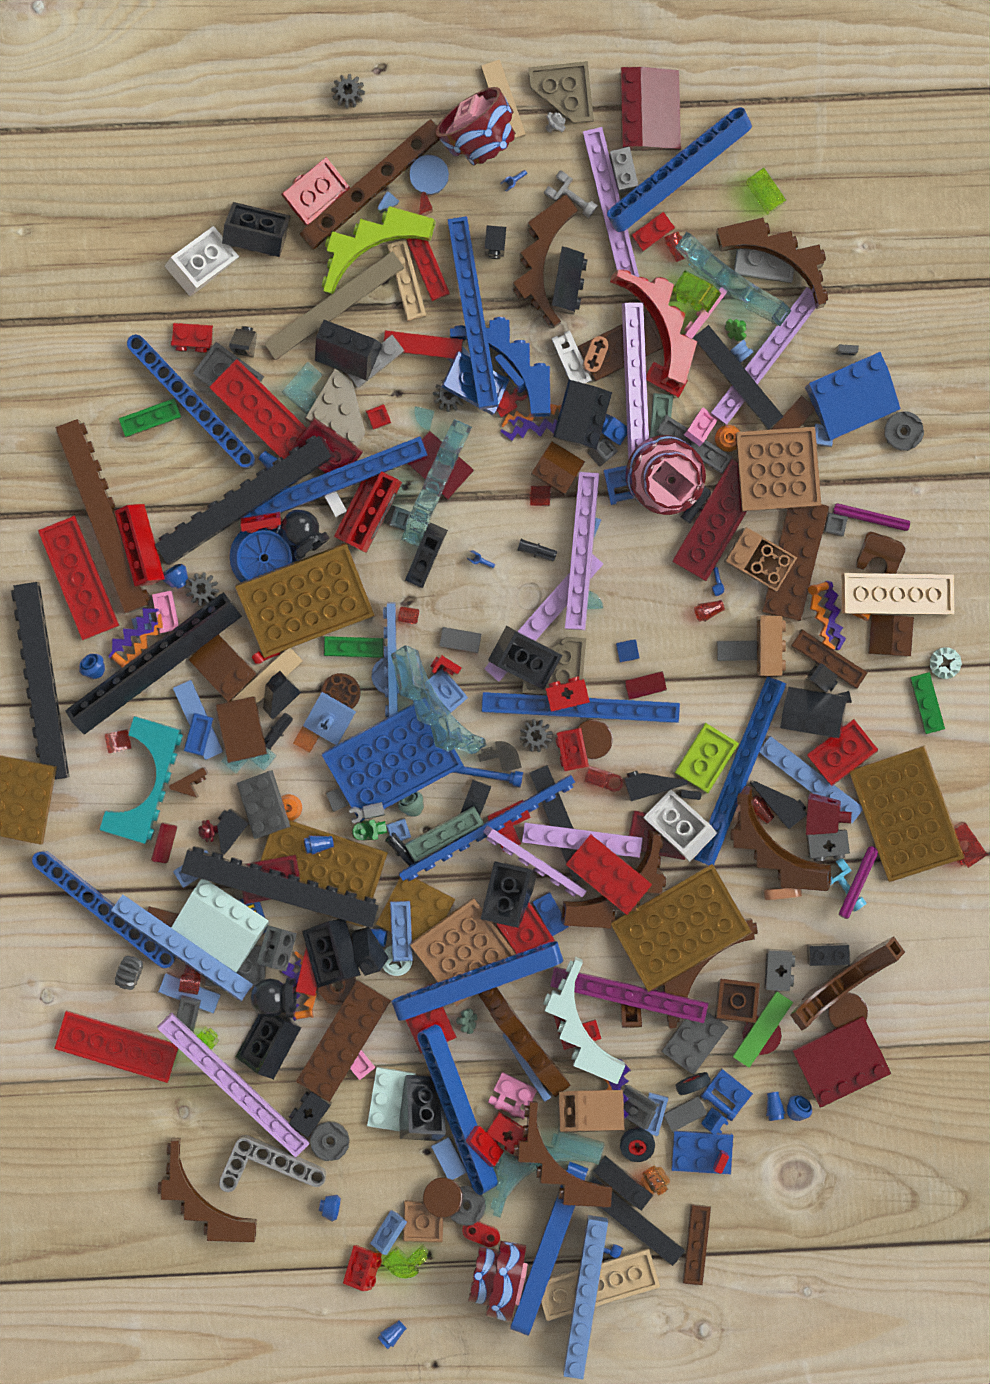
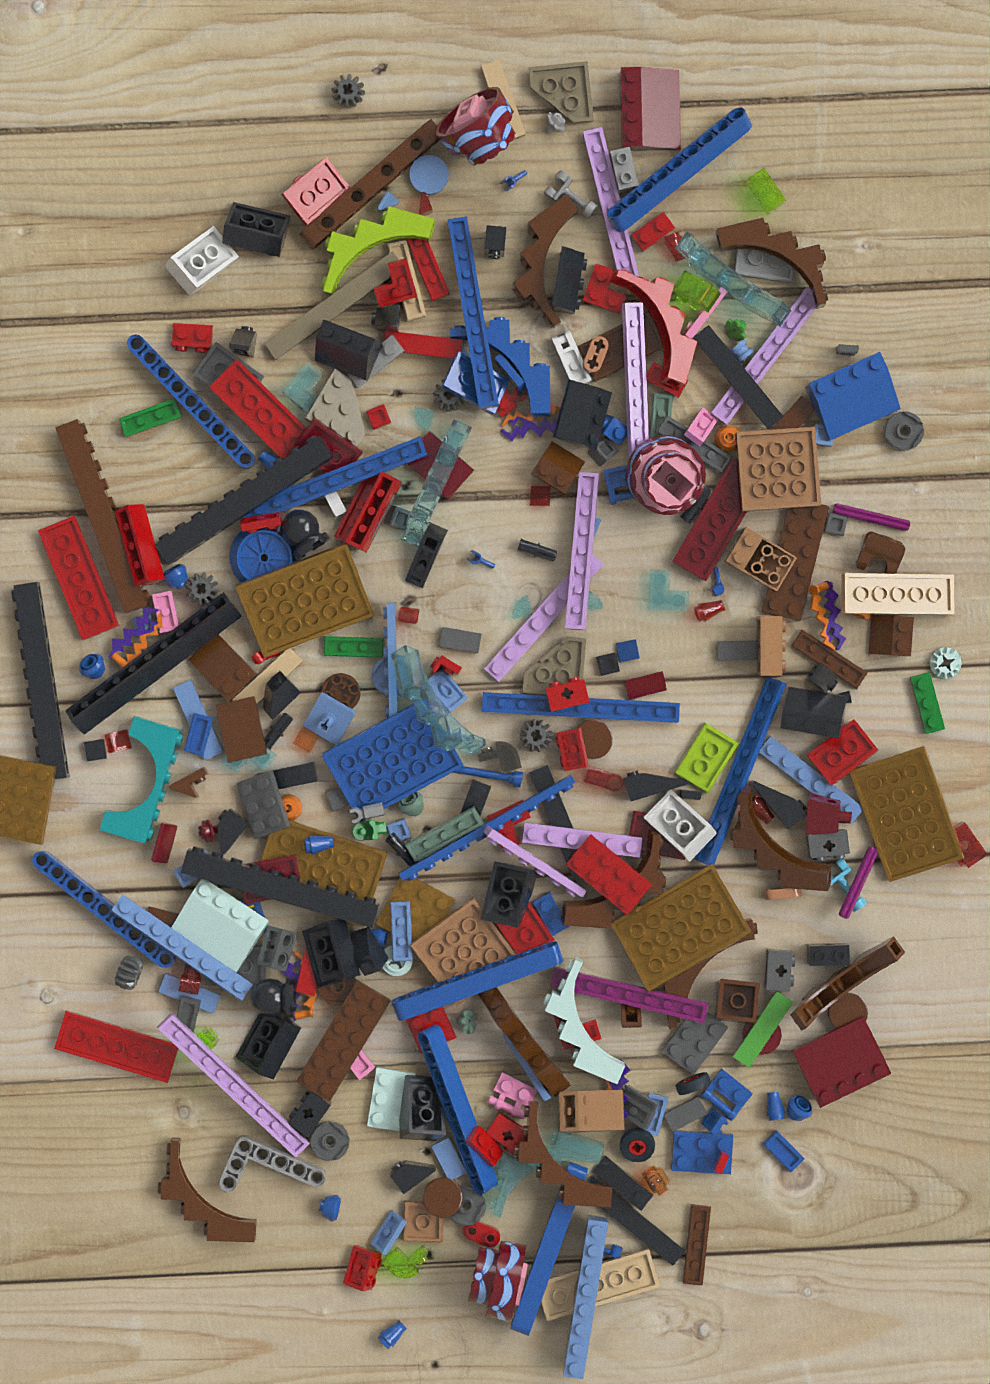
black slope [488,625,562,690] -> none
none -> black tile [84,739,107,761]
none -> black slope [257,761,319,789]
none -> black slope [371,305,401,332]
none -> red plate [374,258,417,307]
none -> black slope [390,1160,436,1194]
none -> clear light blue tile [513,595,532,619]
none -> red plate [582,263,626,315]
none -> black tile [596,652,620,676]
none -> clear light blue plate [648,569,689,611]
none -> blue tile [762,1130,805,1172]

